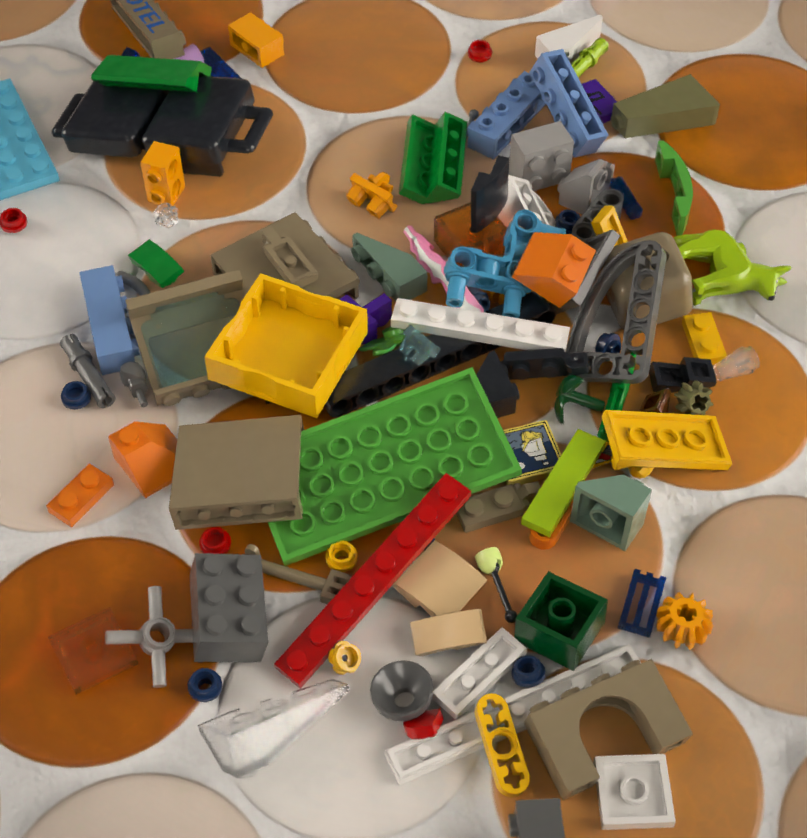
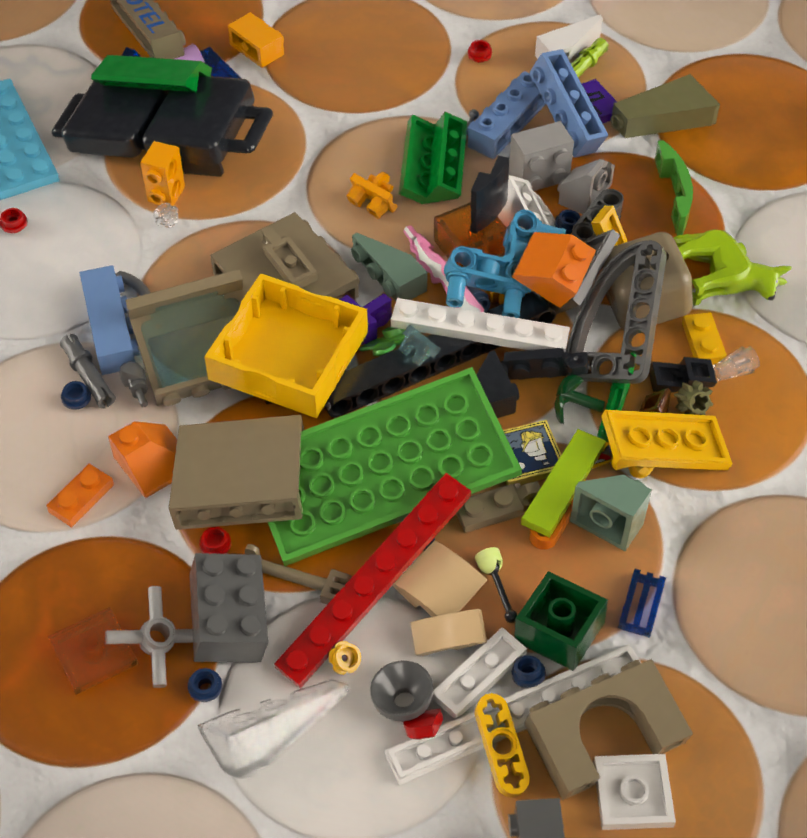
green slope [128,239,184,289] -> none
yellow plate [326,540,358,572] -> none
dark blue plate [595,333,622,362] -> none
clear blue axle [609,176,643,220] -> none
light orange gear [656,591,713,650] -> none

